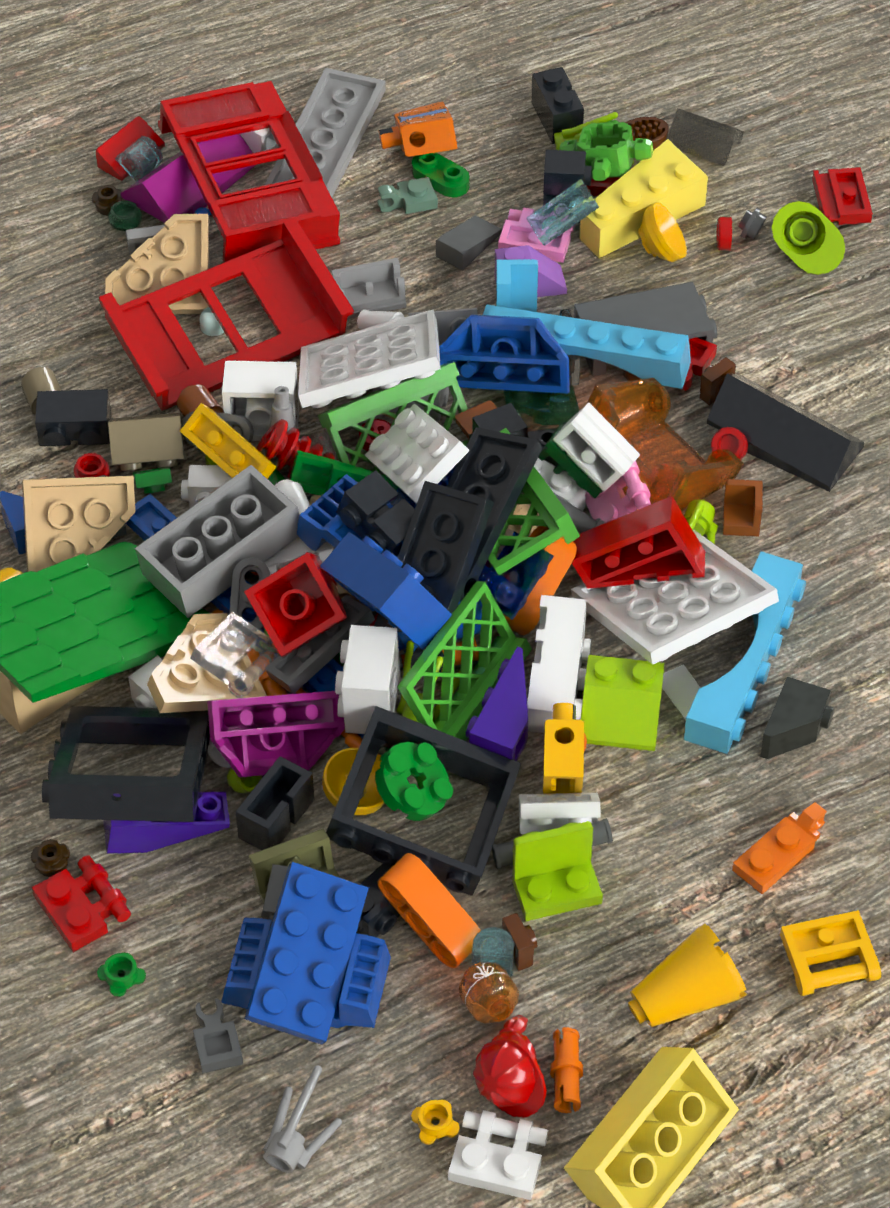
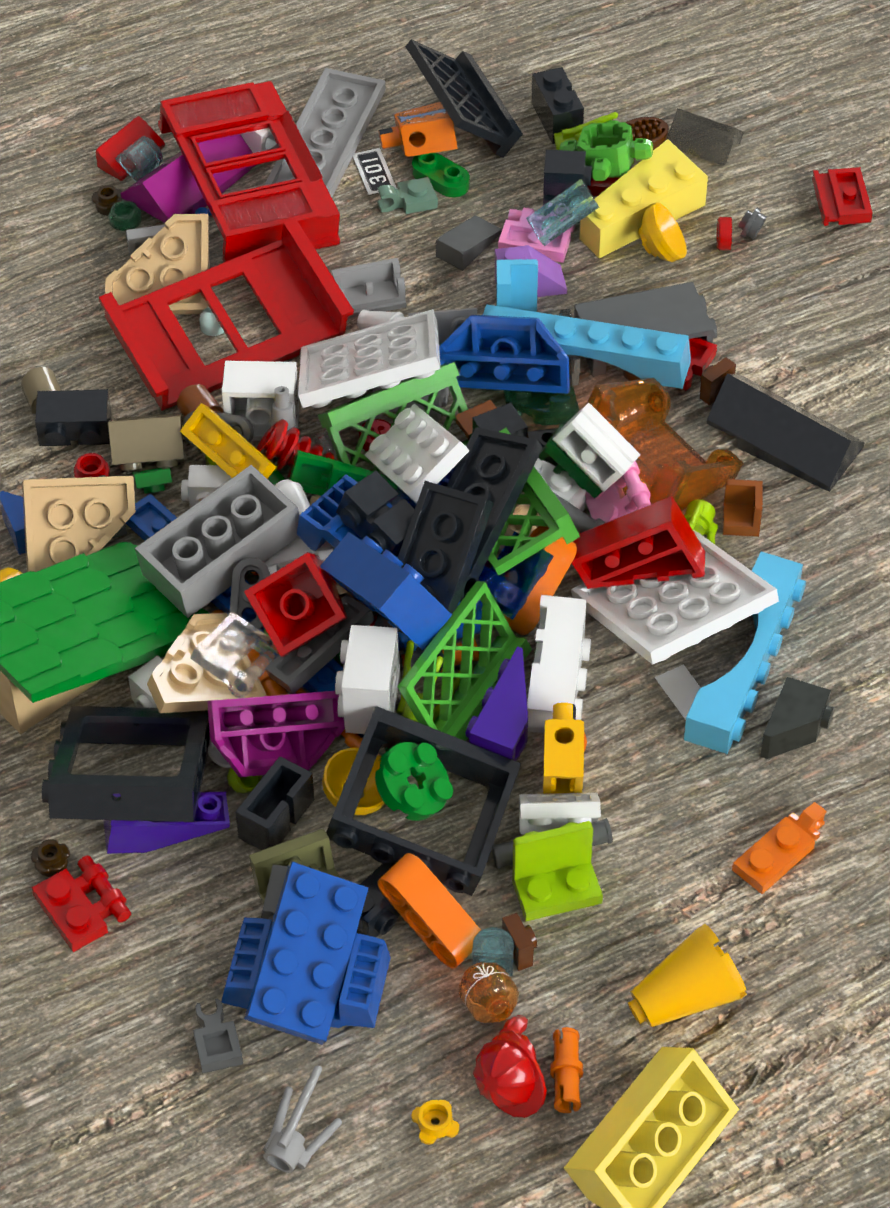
green plate [97,952,146,997] -> none
white plate [448,1110,549,1200] -> none
lime slope [581,655,664,751] -> none
red tile [711,427,748,463] -> none
lime piece [772,201,845,275] -> none
yellow plate [780,910,881,996] -> none
none -> sticker [353,148,397,195]
none -> black fence [405,39,523,158]

